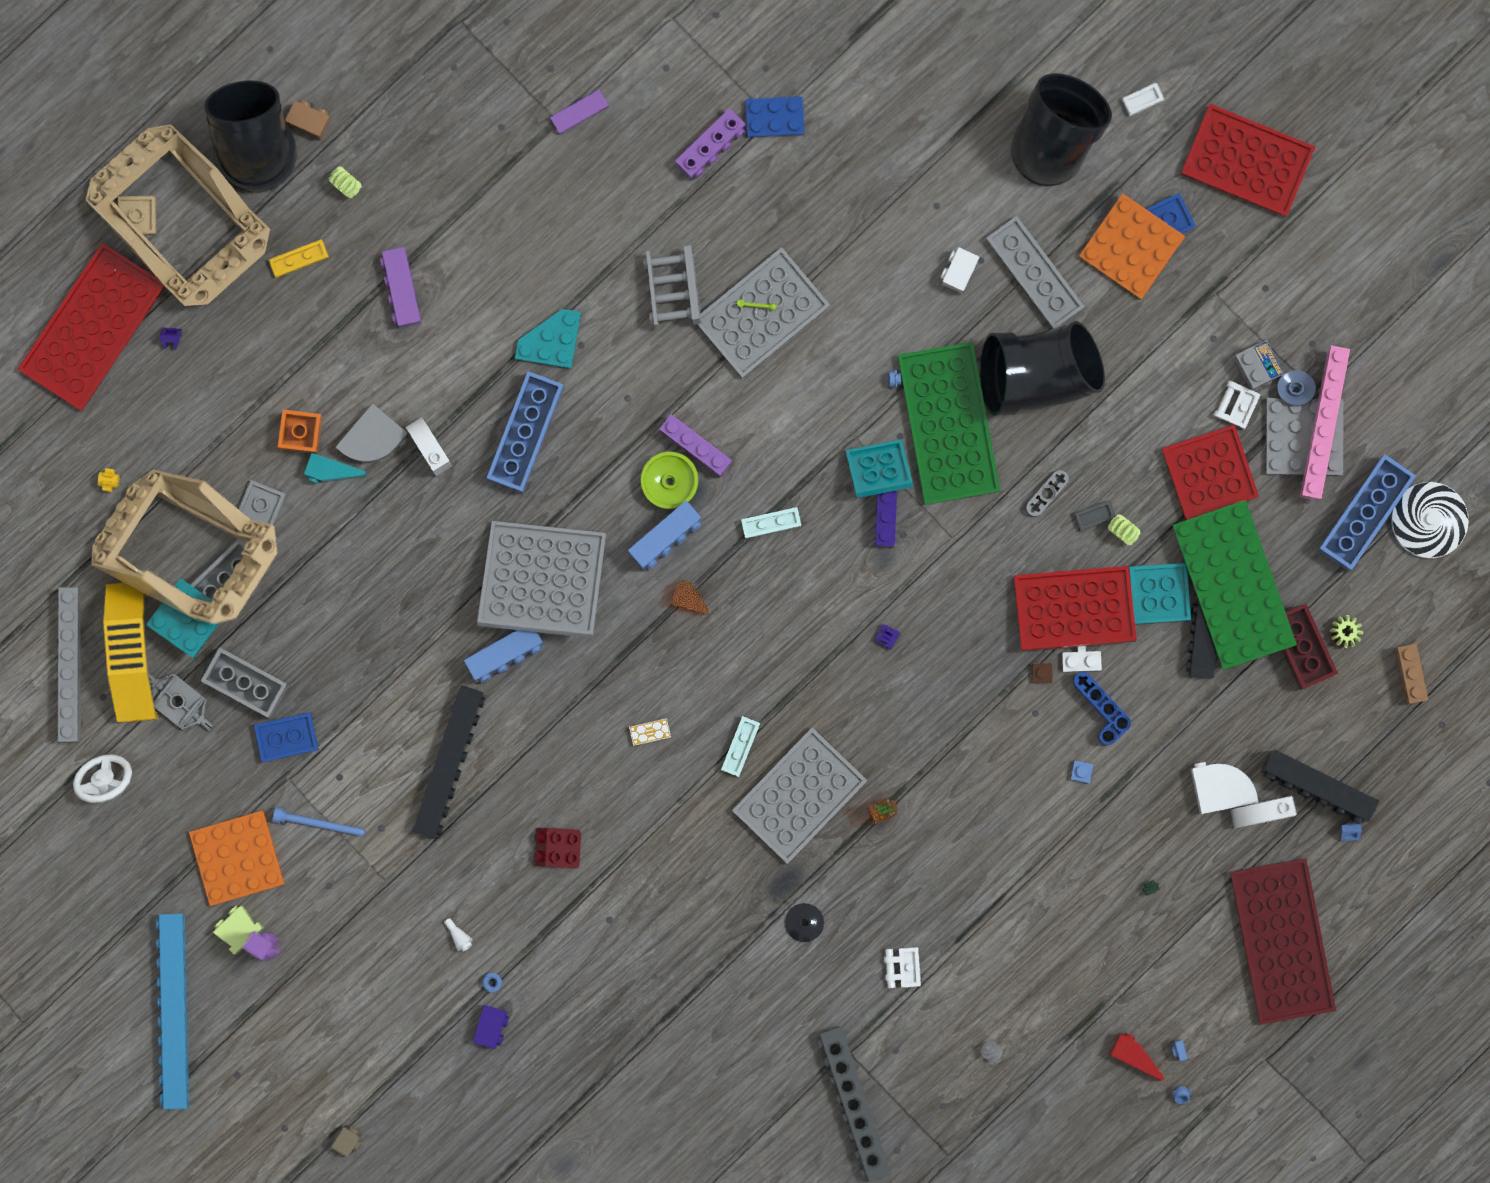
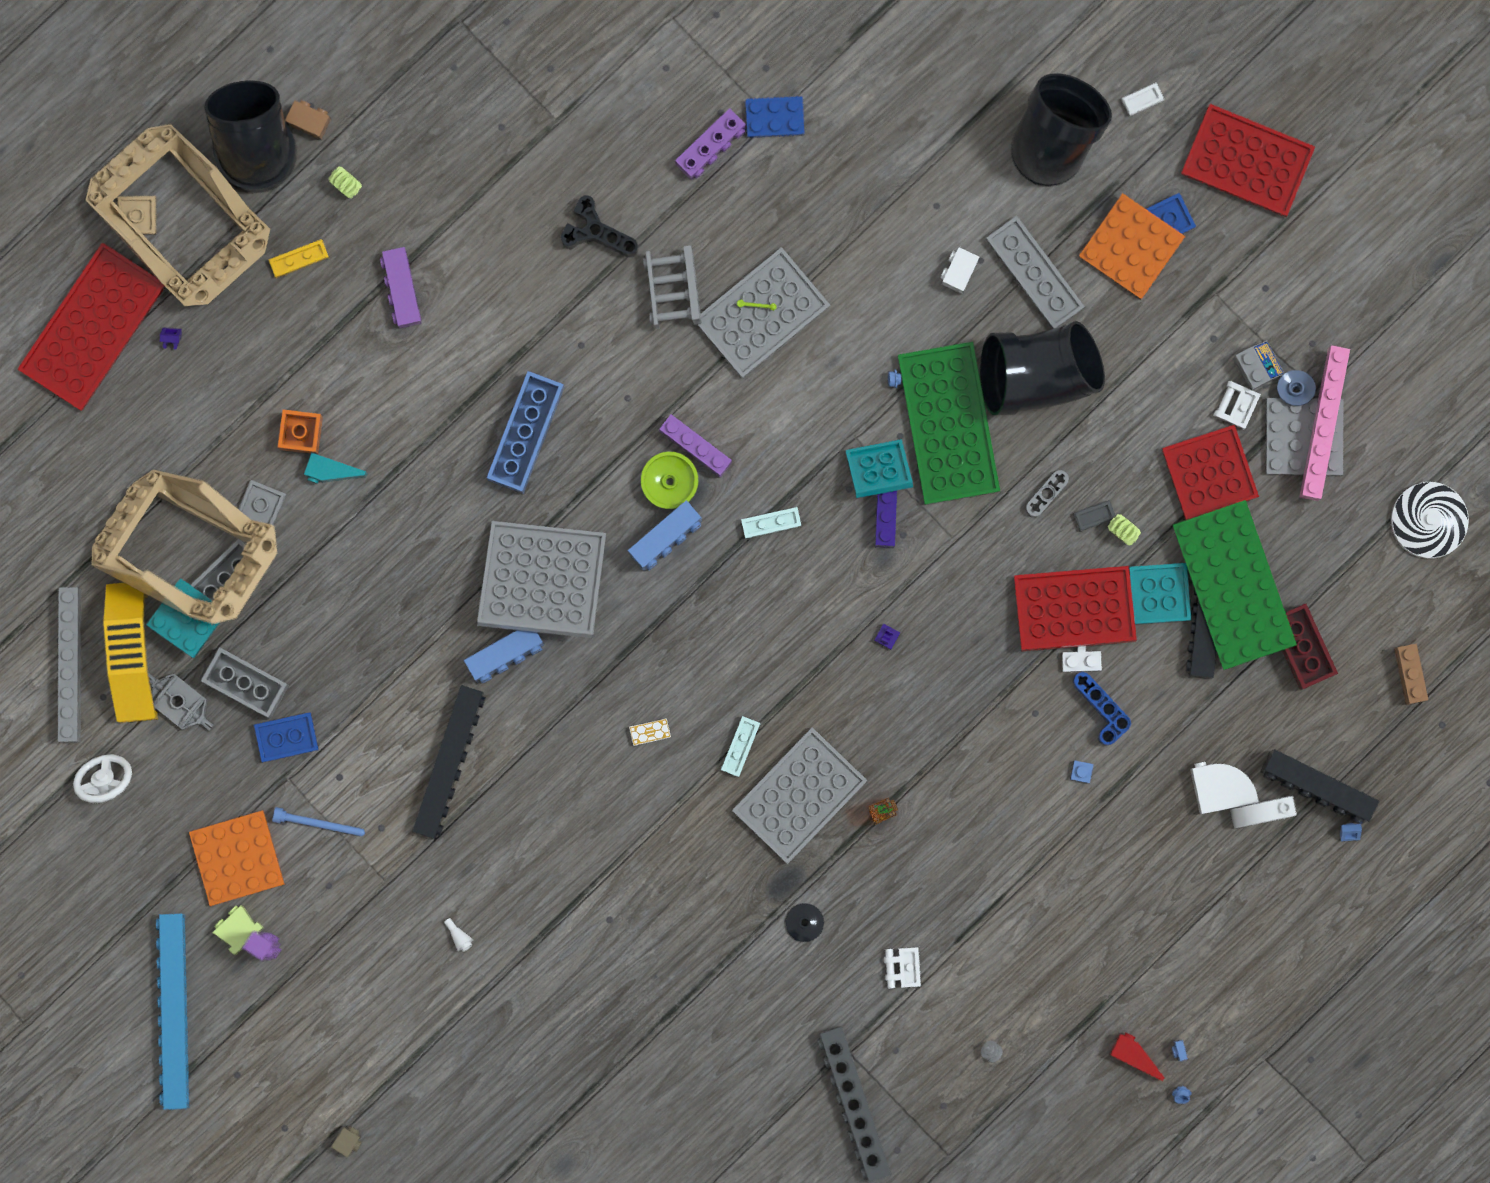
yellow gear [98,468,120,492] -> none
light grey brick [336,404,409,463] -> none
white brick [406,417,452,476] -> none
dark purple brick [473,1005,510,1049] -> none
medium blue plate [482,973,502,992] -> none
teal plate [515,309,581,369] -> none
dark red bracket [533,828,581,868] -> none
medium lavender tile [550,89,609,134] -> none
clear orange slope [671,580,709,615] -> none
reddish brown plate [1032,663,1052,683] -> none
clear green plate [1142,880,1160,896] -> none
dark red plate [1230,858,1336,1025] -> none
medium blue brick [1317,454,1416,572] -> none
yellowish green gear [1330,615,1363,648] -> none
none -> black beam [561,195,638,257]

